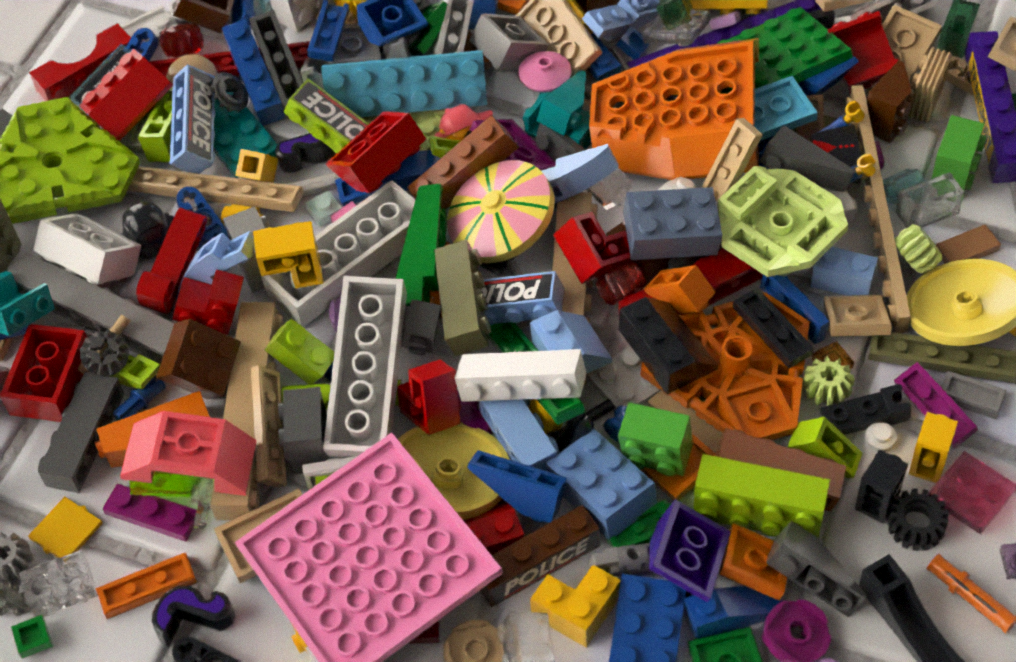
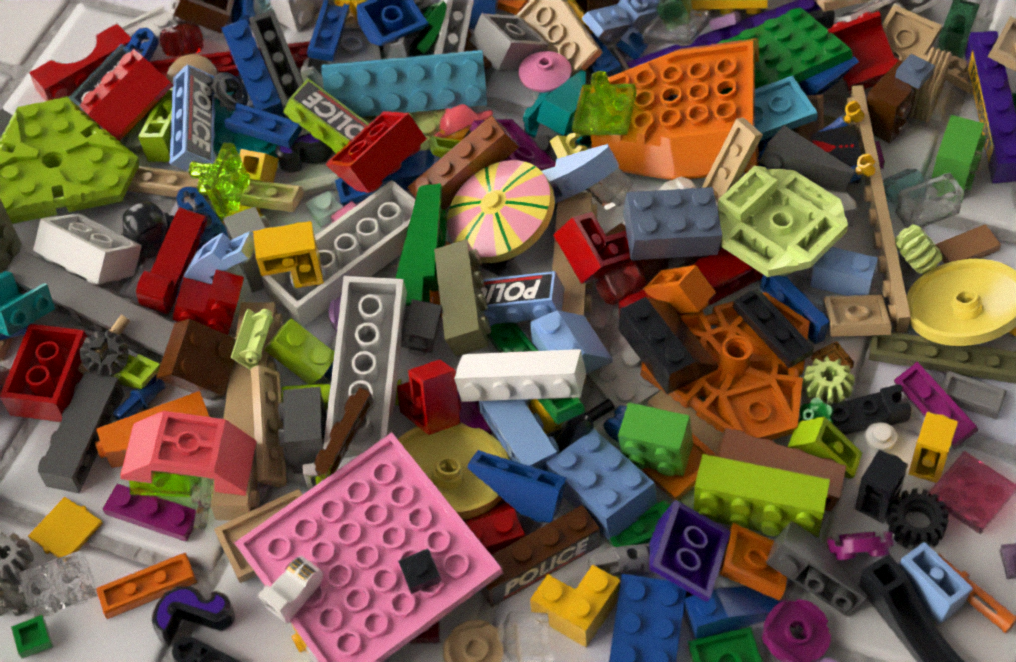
none -> clear neon green plate [188,142,250,221]
none -> blue hinge [224,103,302,148]
none -> yellowish green hinge [230,309,274,370]
none -> white leg [258,556,324,624]
none -> reddish brown plate [314,387,374,480]
none -> black plate [398,548,442,594]
none -> light yellow tile [550,133,587,158]
none -> clear neon green plate [572,71,637,135]
none -> green plant [799,398,834,424]
none -> magenta plate [827,531,894,560]
none -> sand blue plate [895,53,935,89]
none -> light blue brick [899,542,973,625]

